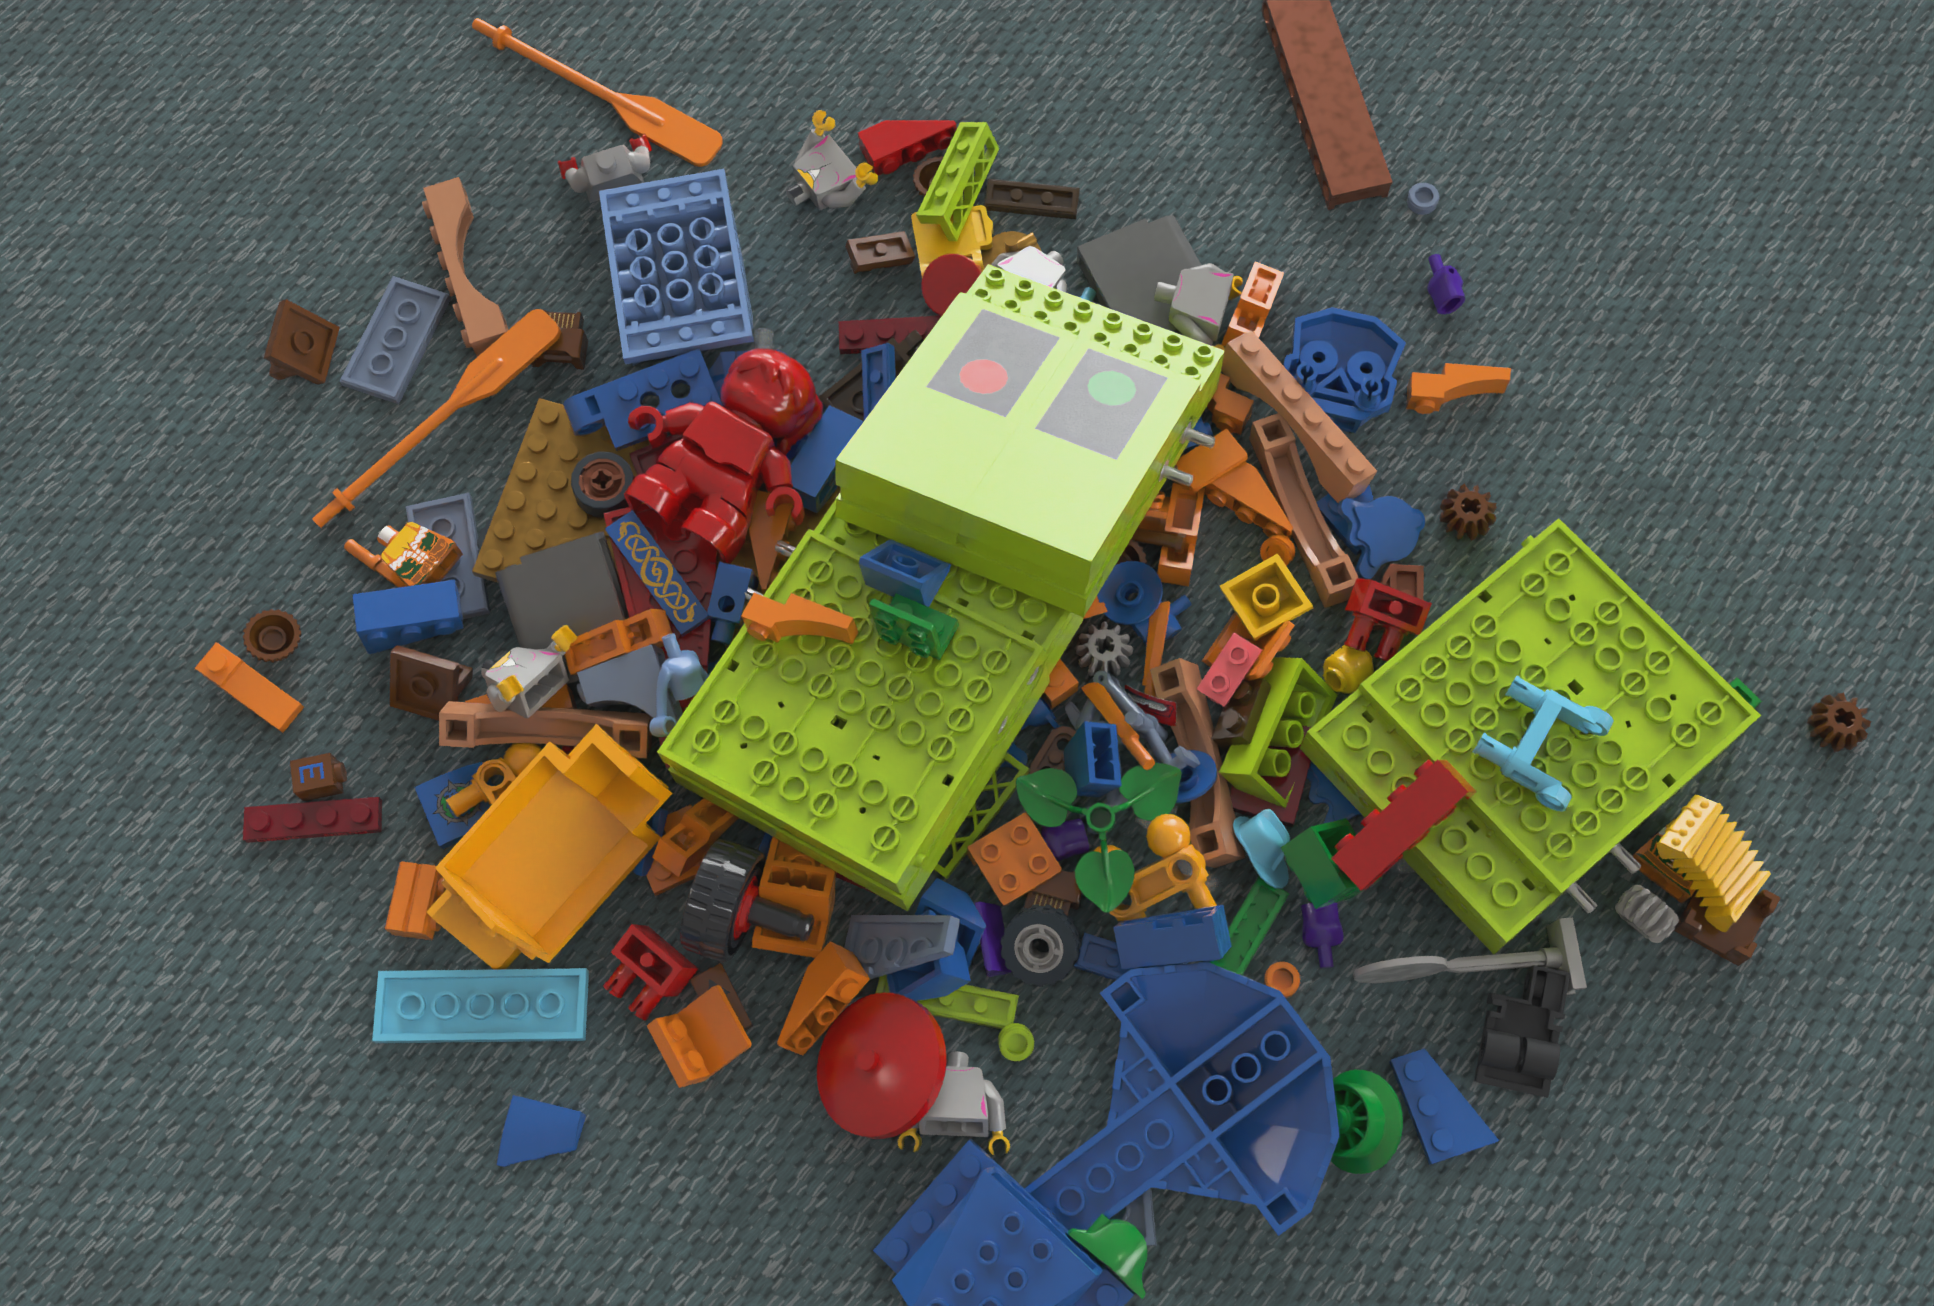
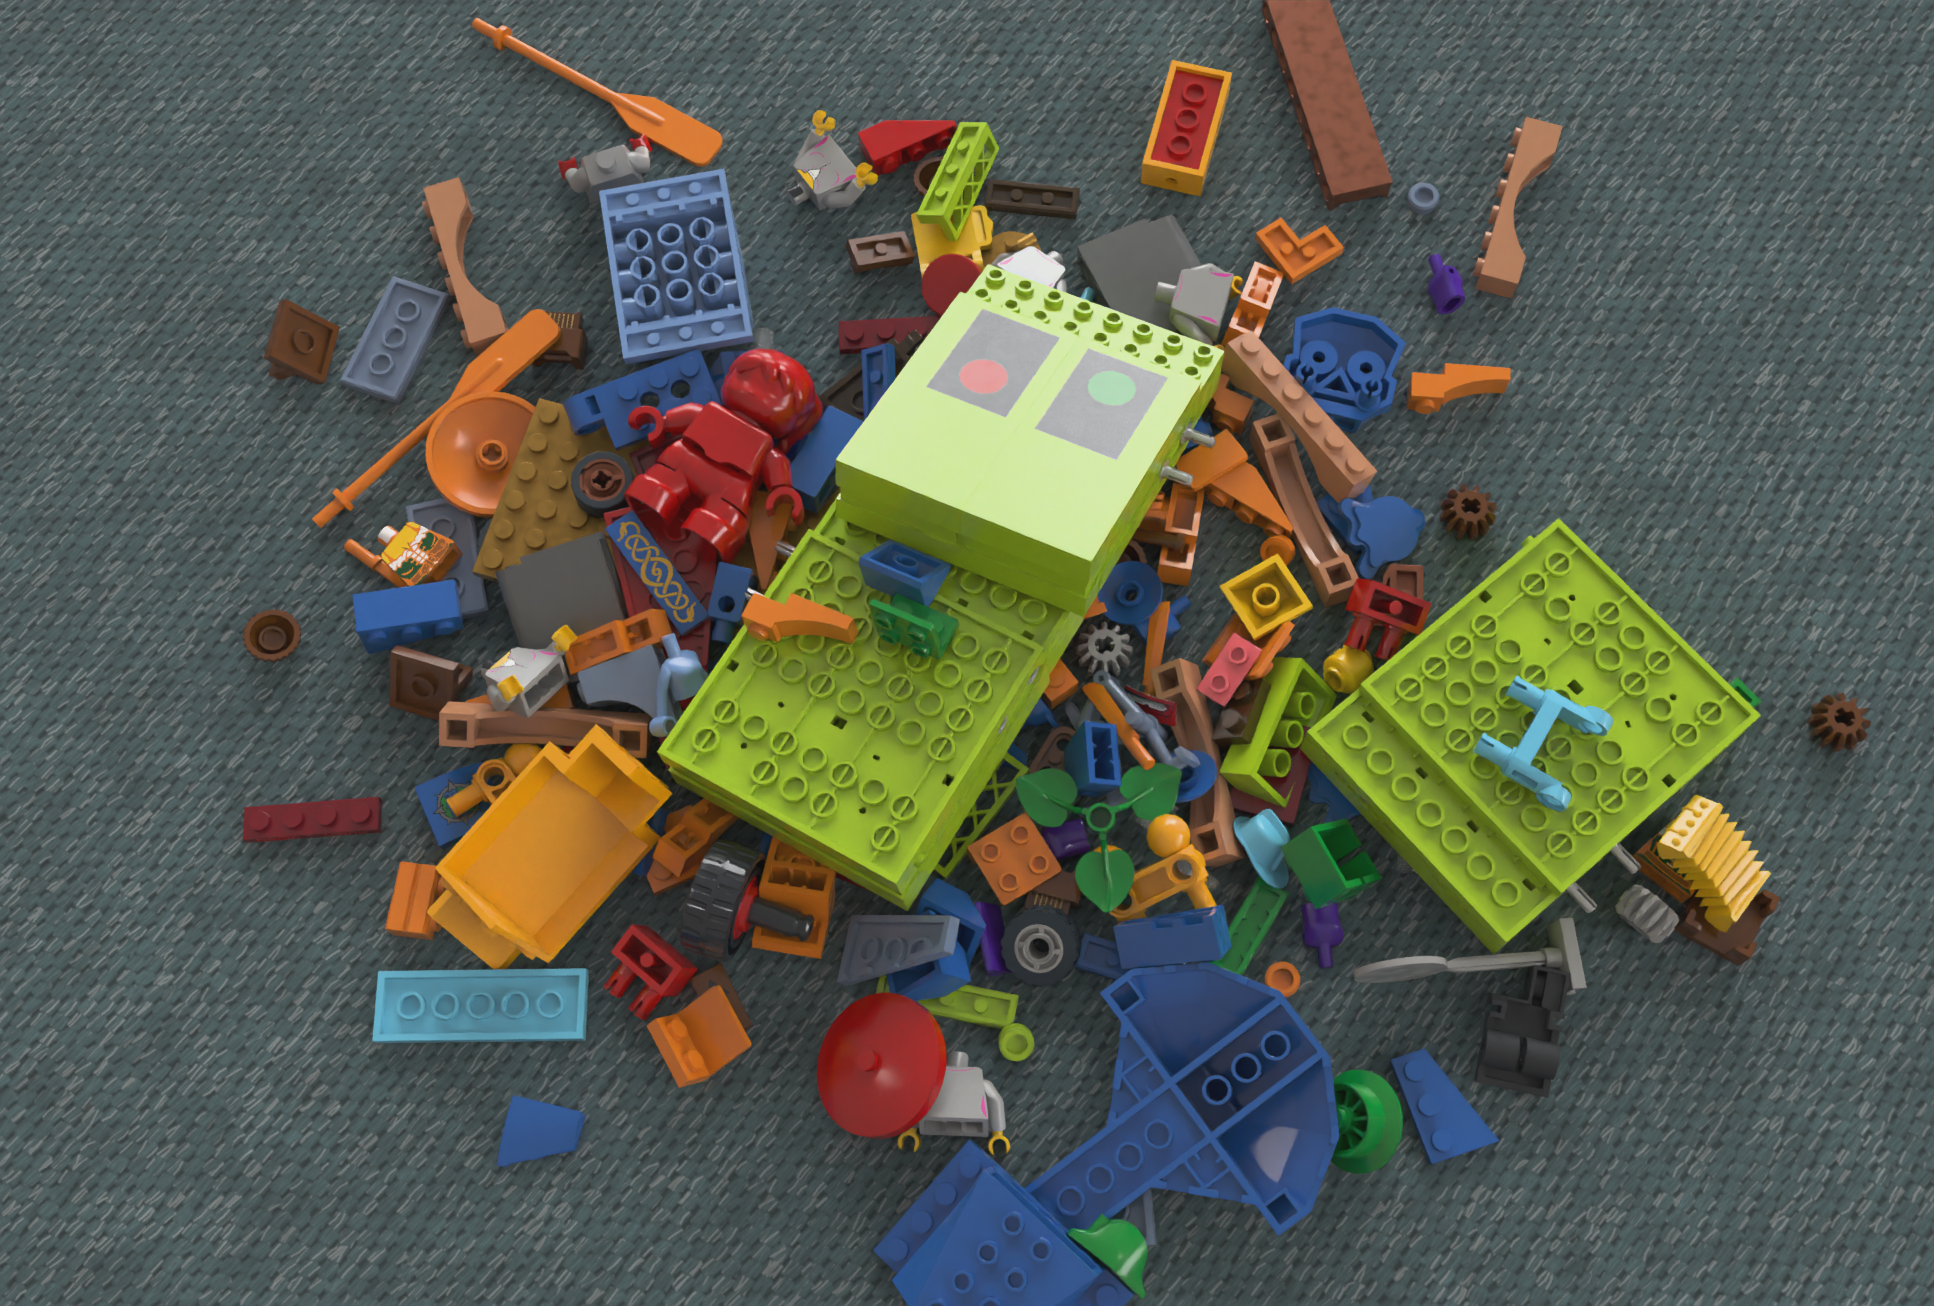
orange slope [195,642,304,733] -> none
reddish brown brick [290,753,347,801] -> none
orange slope [777,942,870,1056] -> none
red wedge [1331,759,1477,891] -> none
none -> orange dish [425,391,536,518]
none -> brick [1141,60,1232,197]
none -> orange plate [1255,218,1344,285]
none -> nougat arch [1472,117,1563,299]

